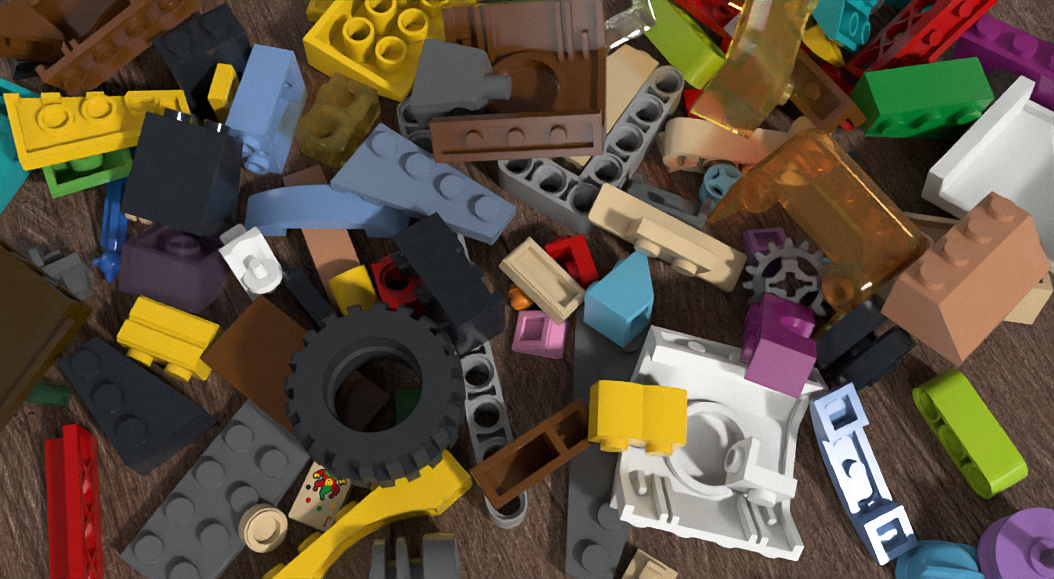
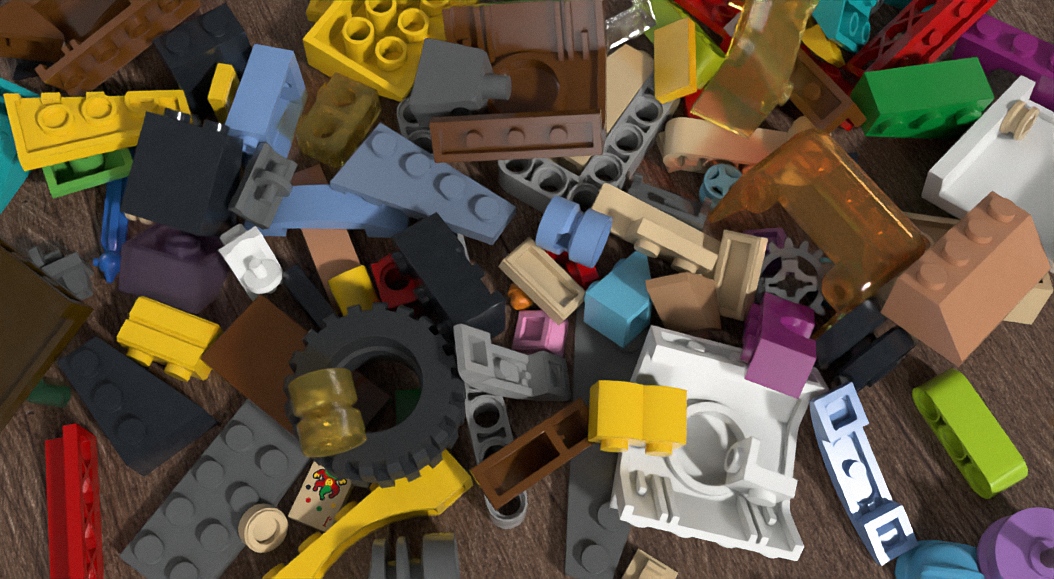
none -> dark grey hips [228,142,298,230]
none -> clear yellow wheel [288,368,367,457]
none -> light grey slope [453,324,572,401]
none -> medium blue wheel [535,195,613,268]
none -> medium nougat slope [645,272,722,340]
none -> yellow tile [654,17,697,104]
none -> tan tile [713,230,768,321]
none -> tan bush [1000,100,1040,141]

